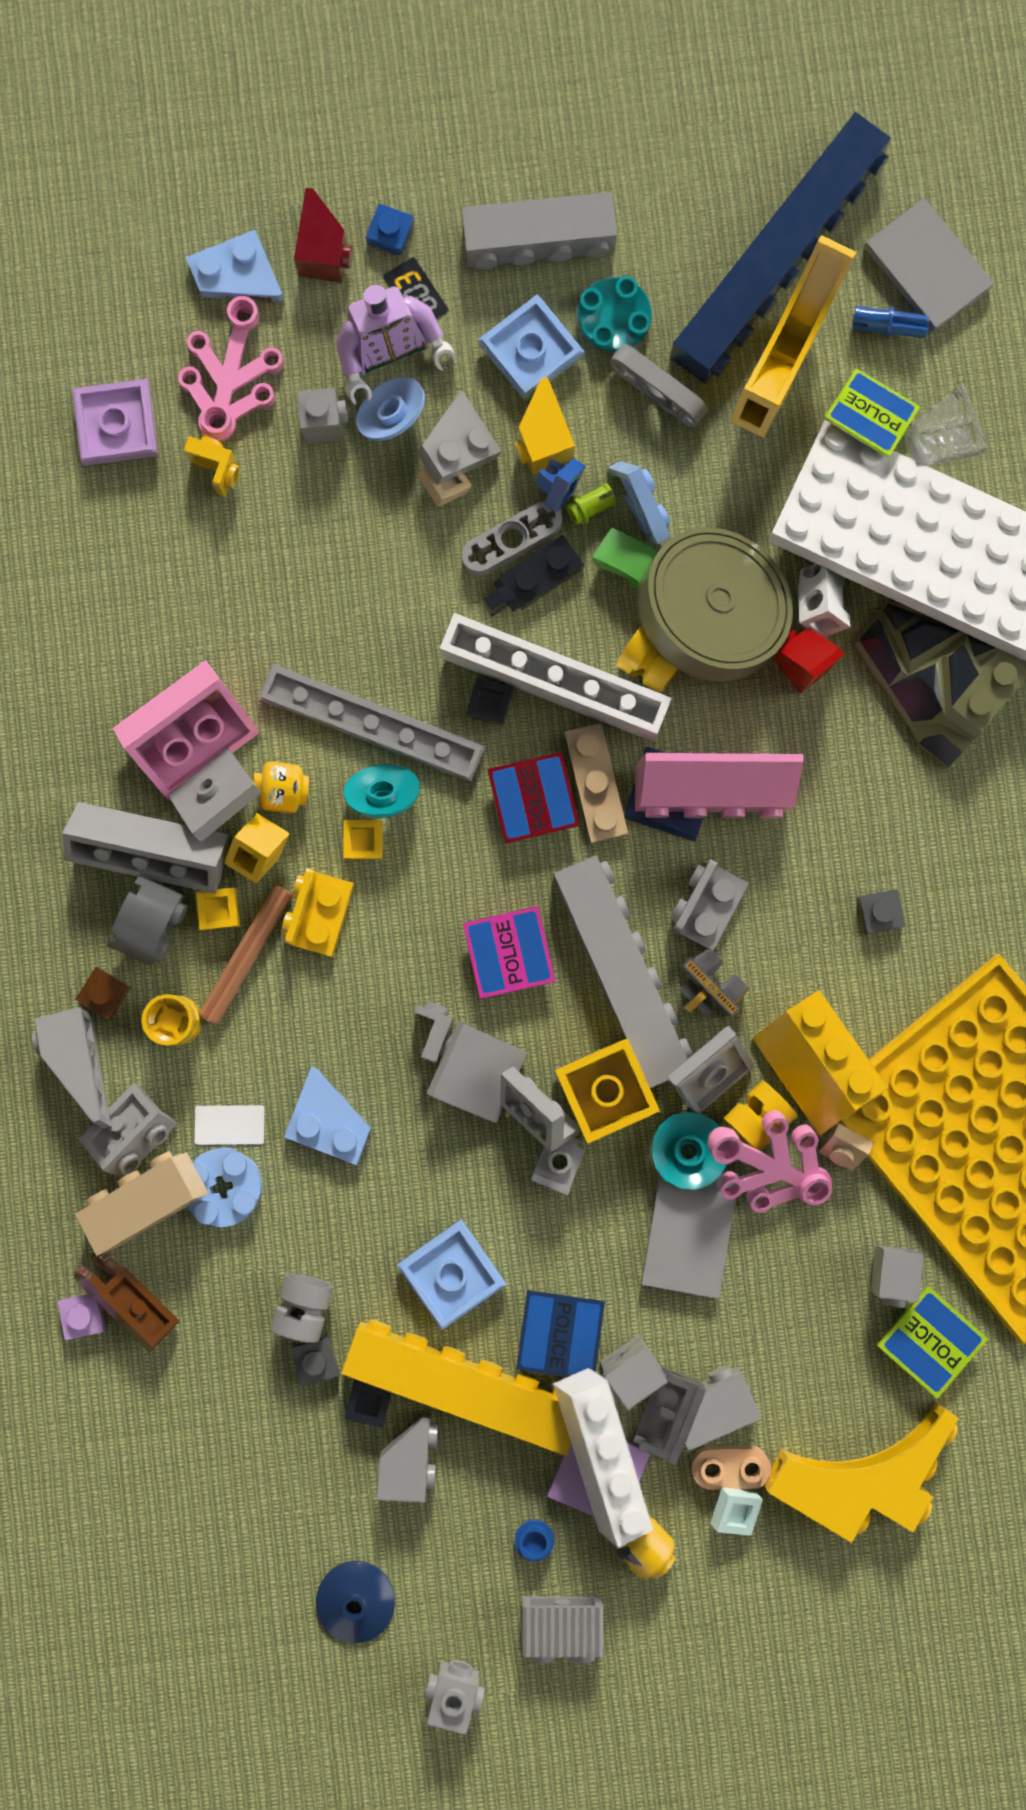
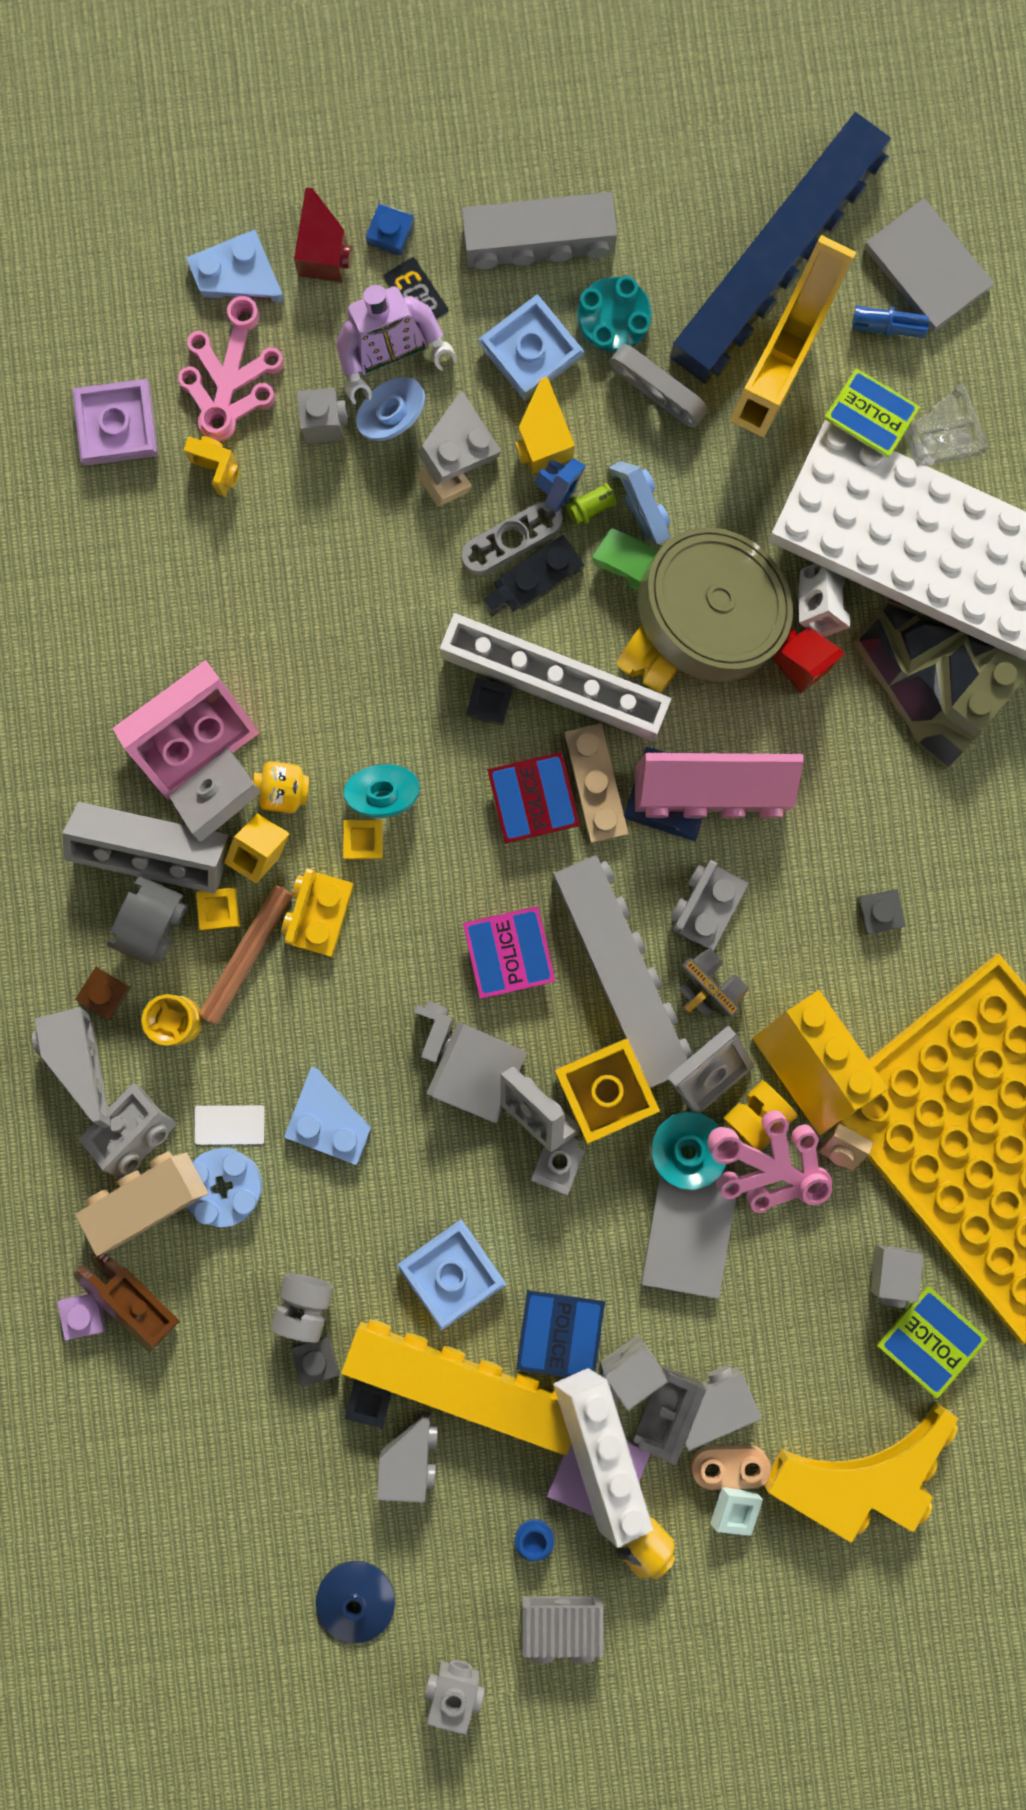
light grey tile [258,663,485,783] -> none

